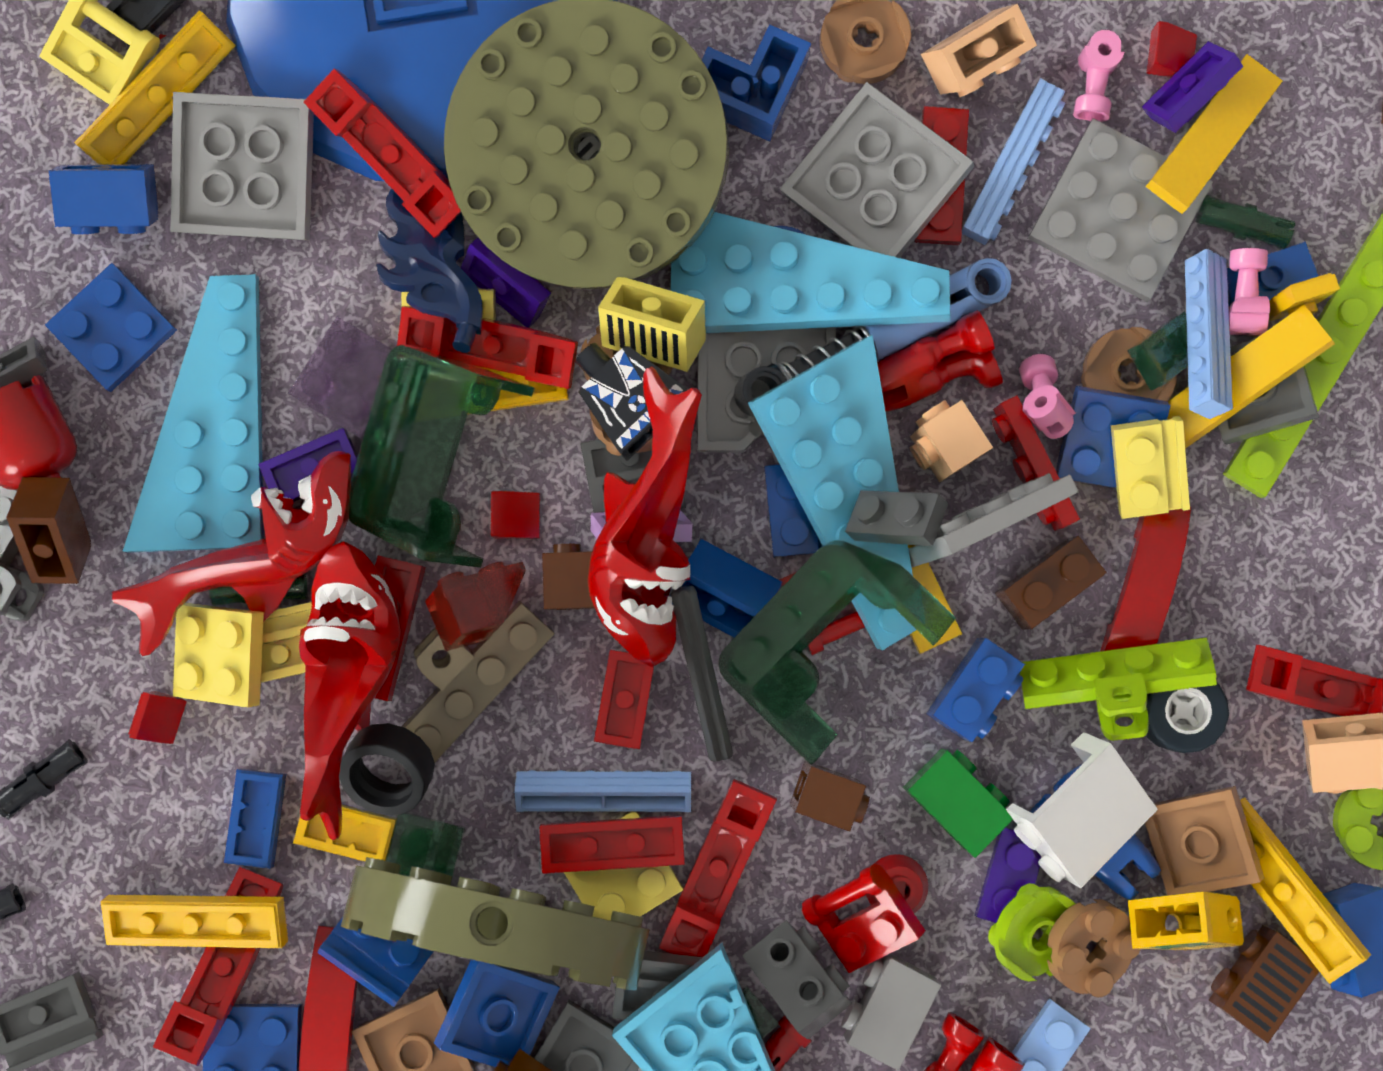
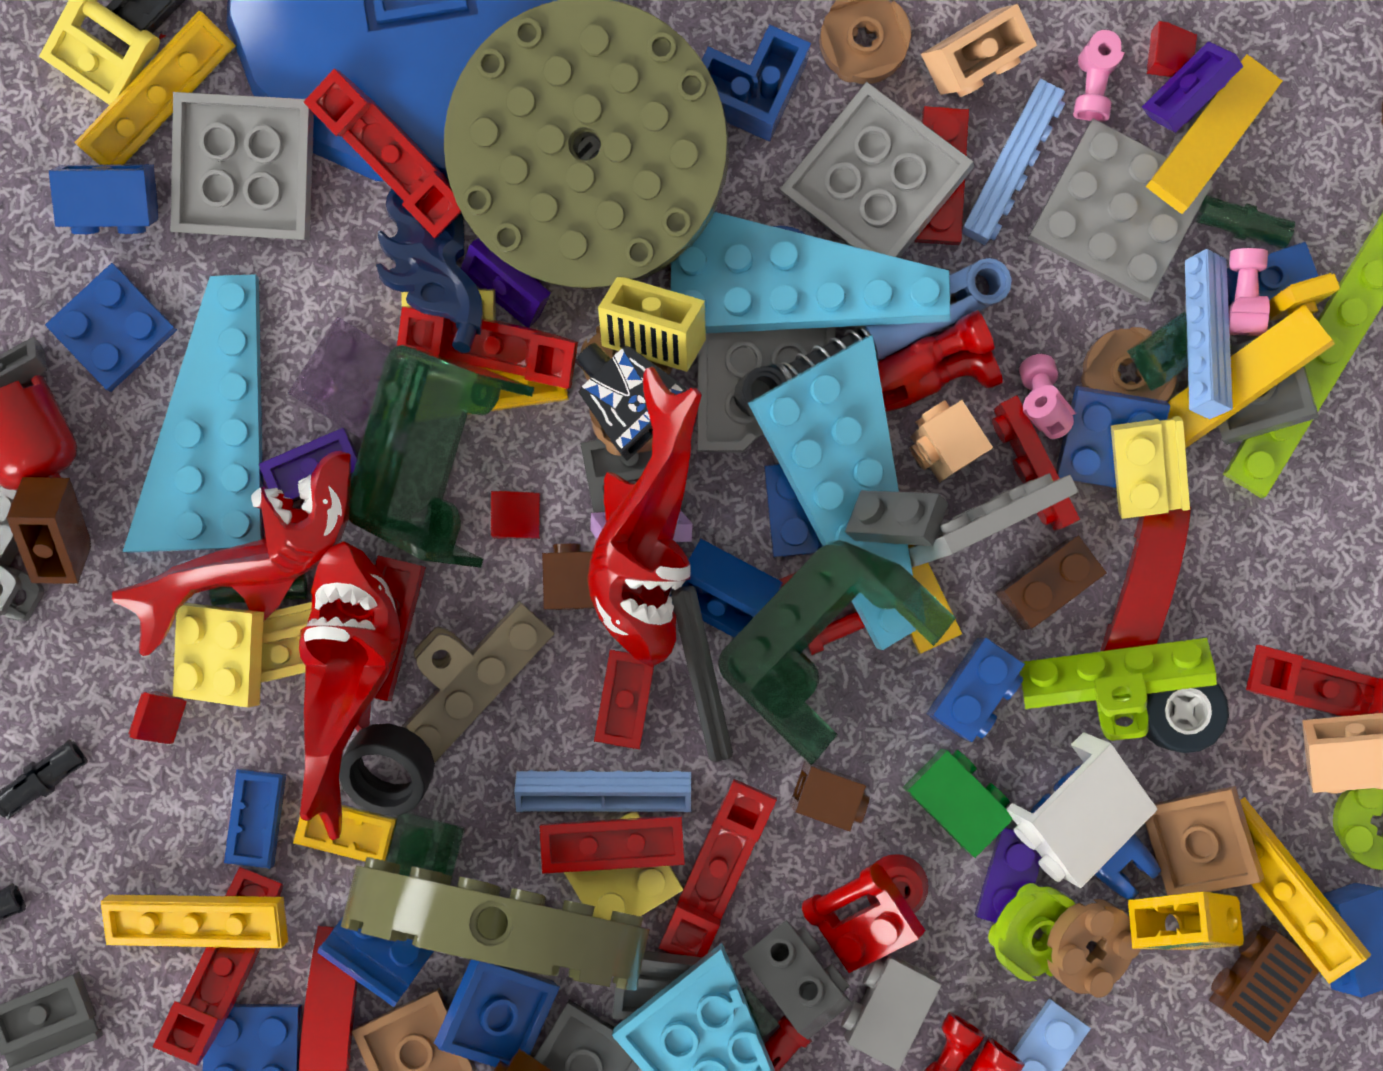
clear red slope [425,561,526,651] -> none

